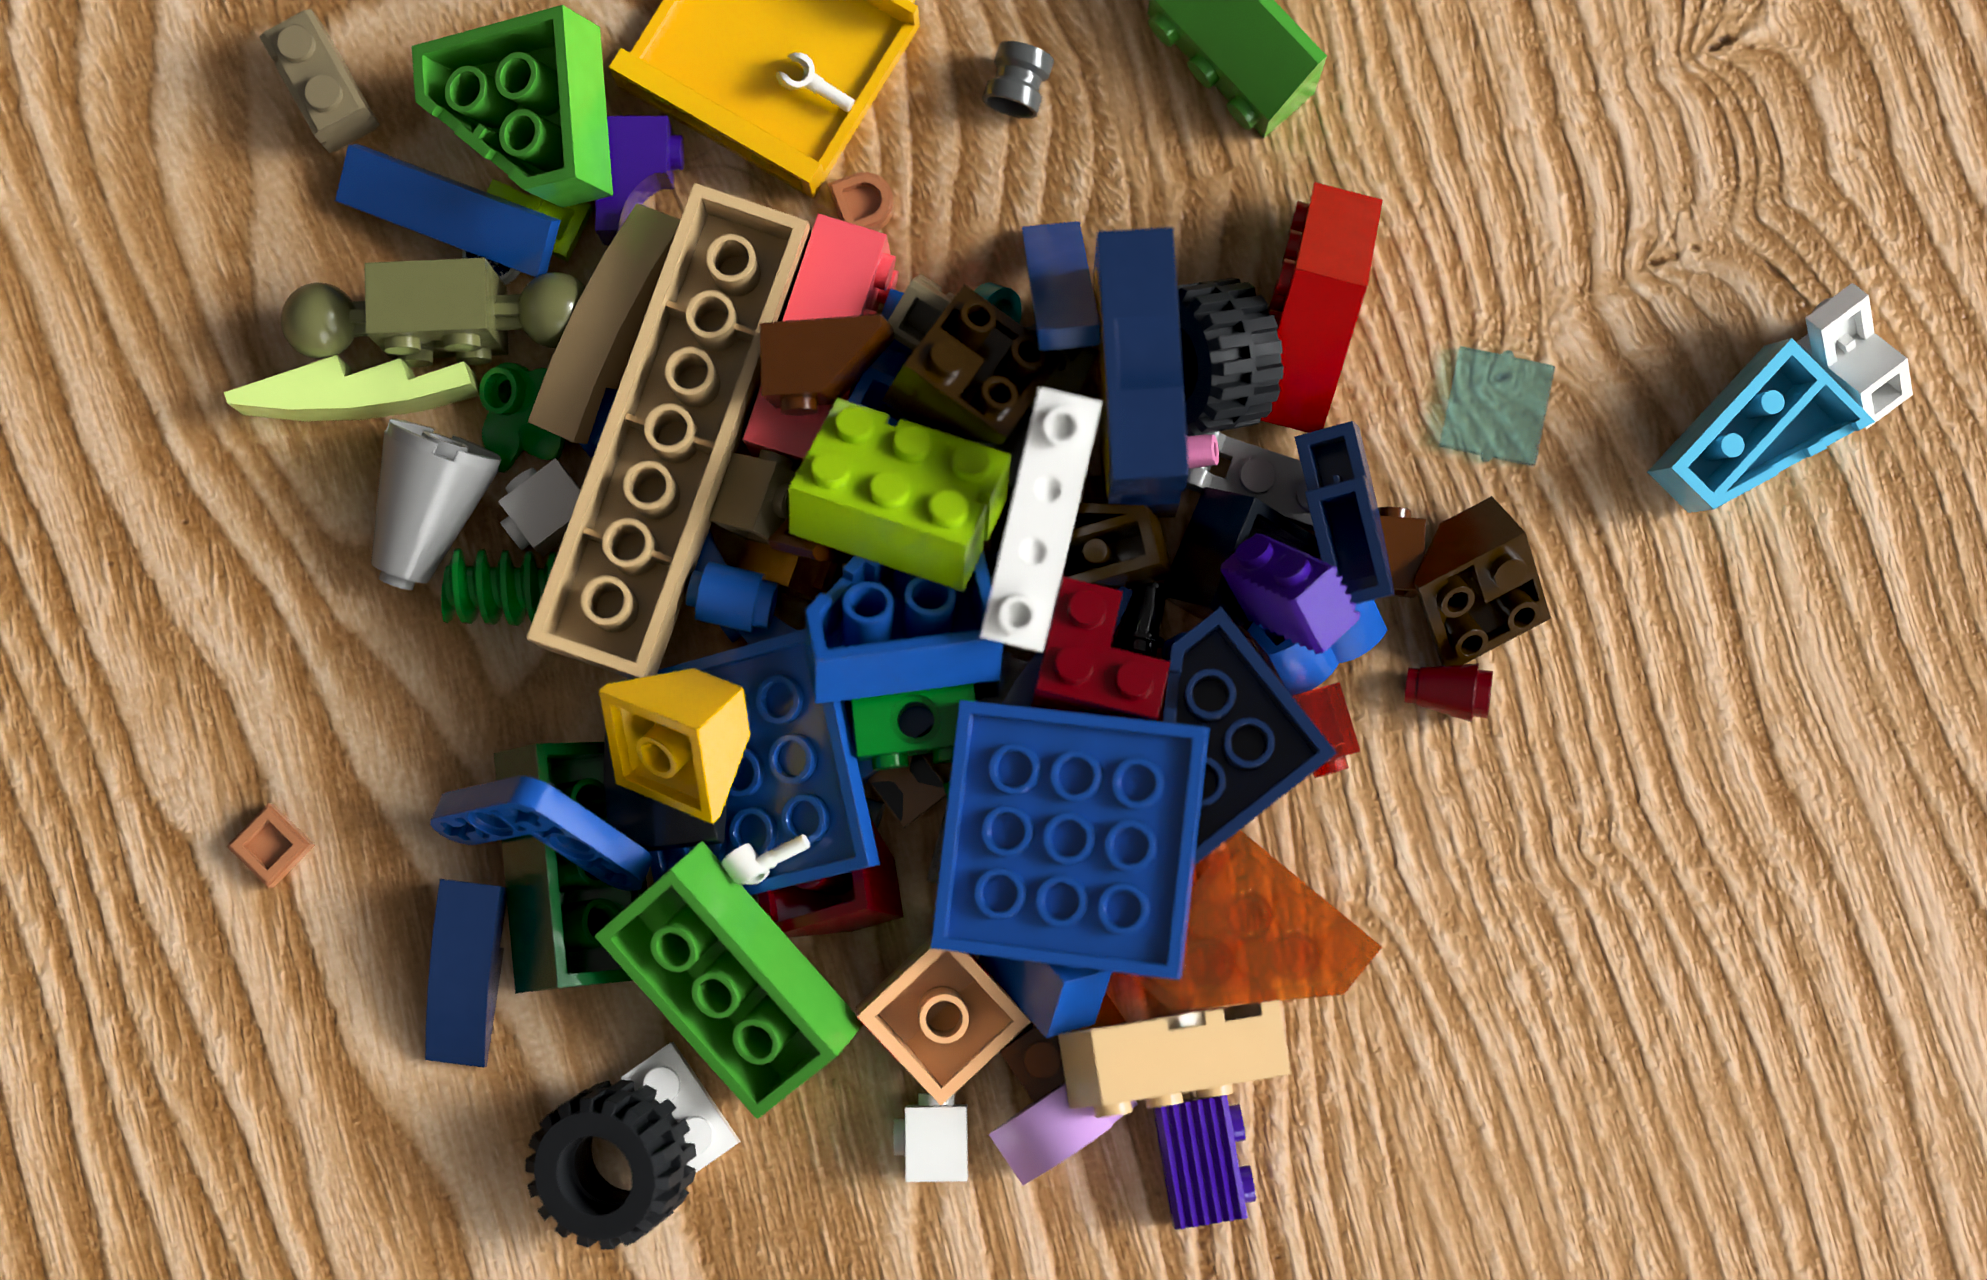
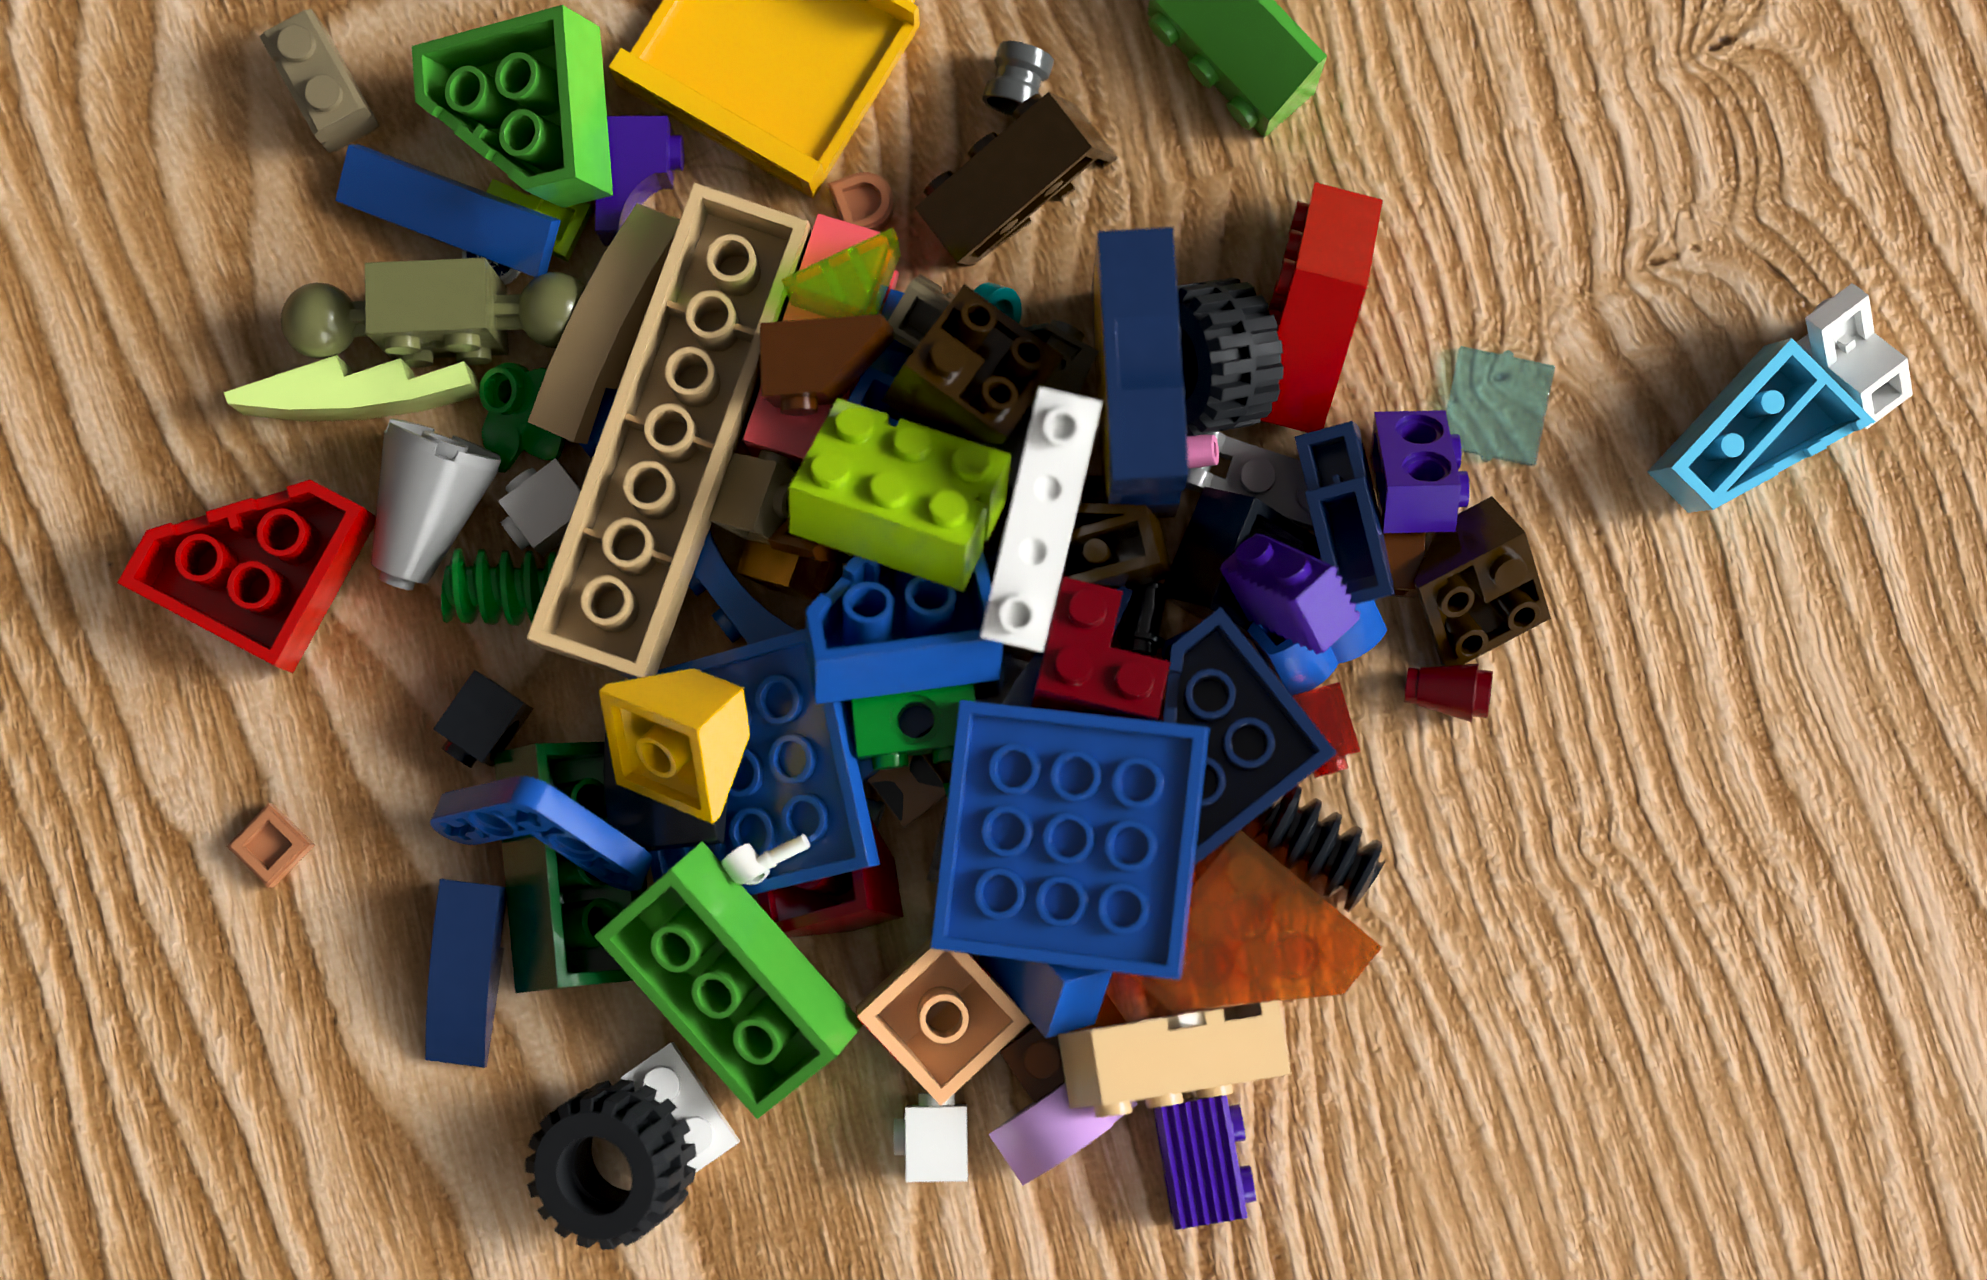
blue brick [686,561,779,633] -> none
white hand [776,52,855,112] -> none
blue tile [1022,221,1101,351] -> none
none -> red brick [117,479,376,673]
none -> black brick [433,670,534,768]
none -> clear neon green slope [781,227,901,318]
none -> dark brown wedge [915,92,1118,266]
none -> black piece [1252,785,1386,912]
none -> dark purple brick [1370,410,1469,533]

